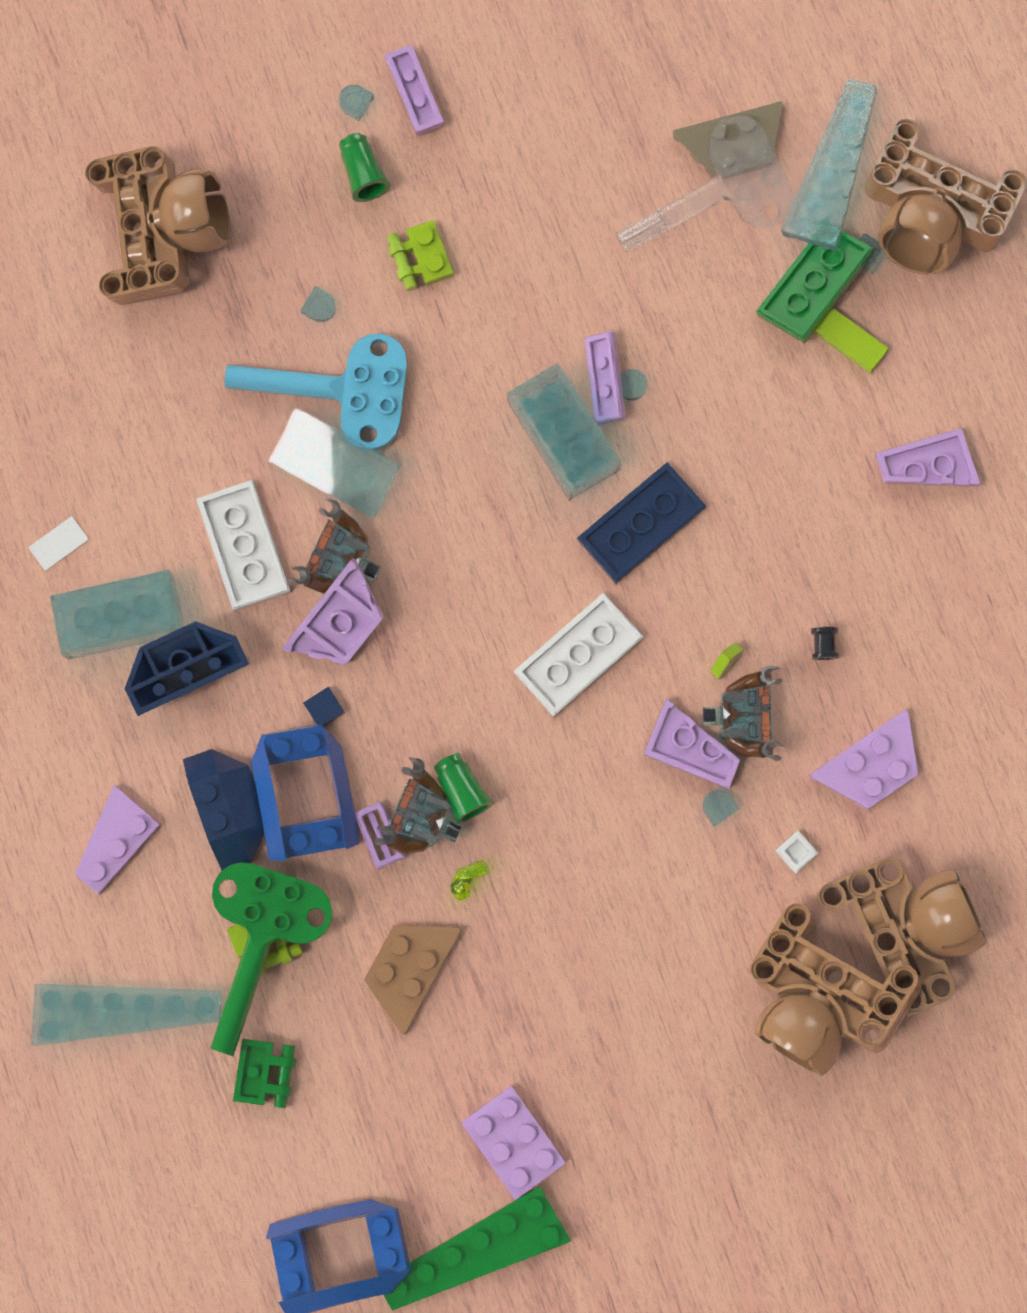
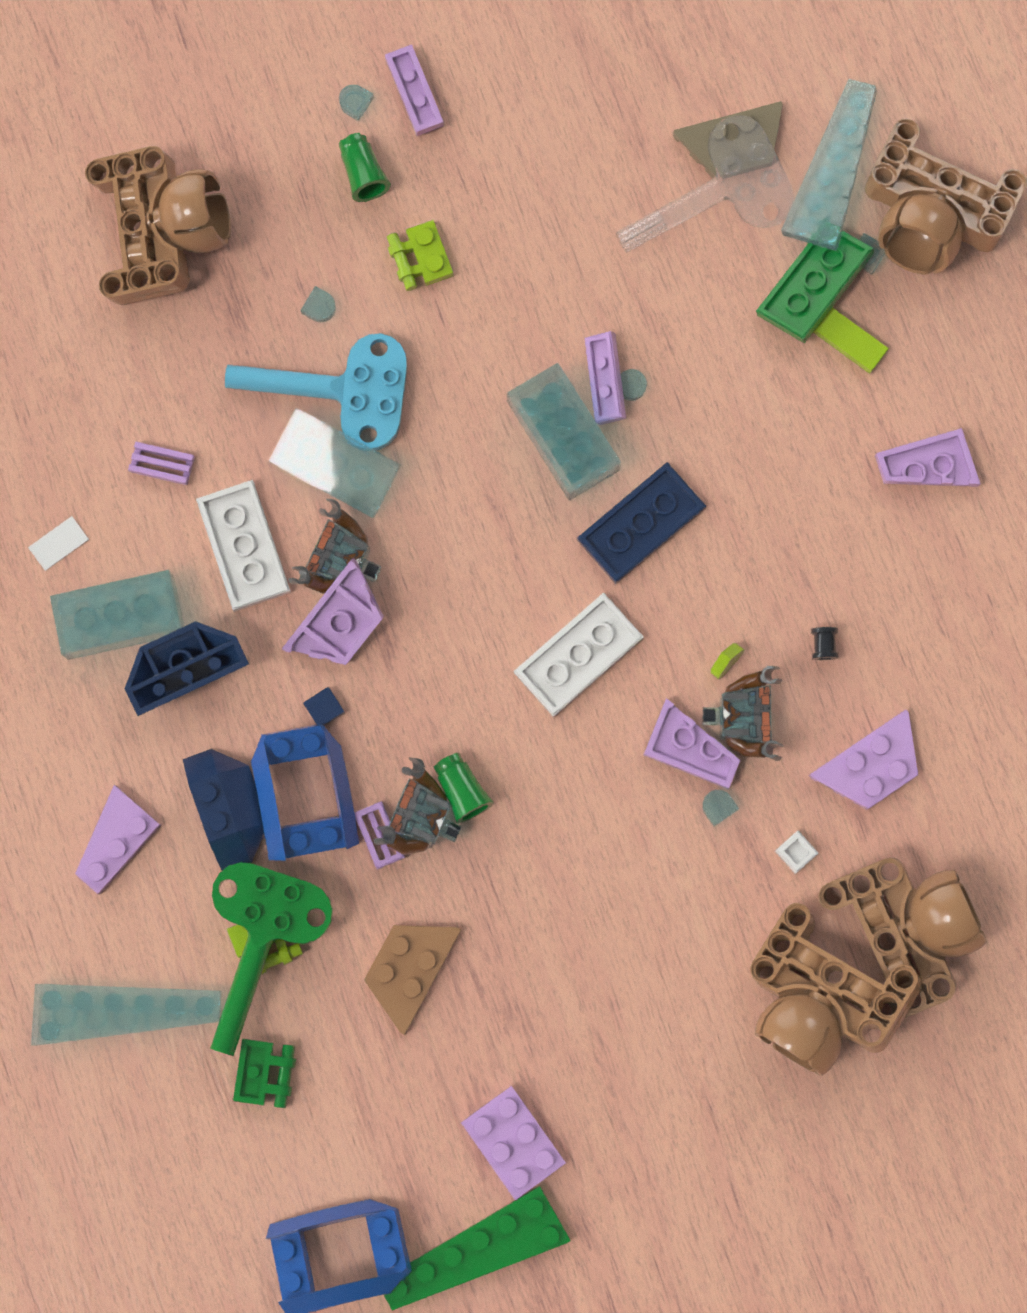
clear neon green arm [450,860,488,901] -> none
none -> lavender tile [128,442,195,485]

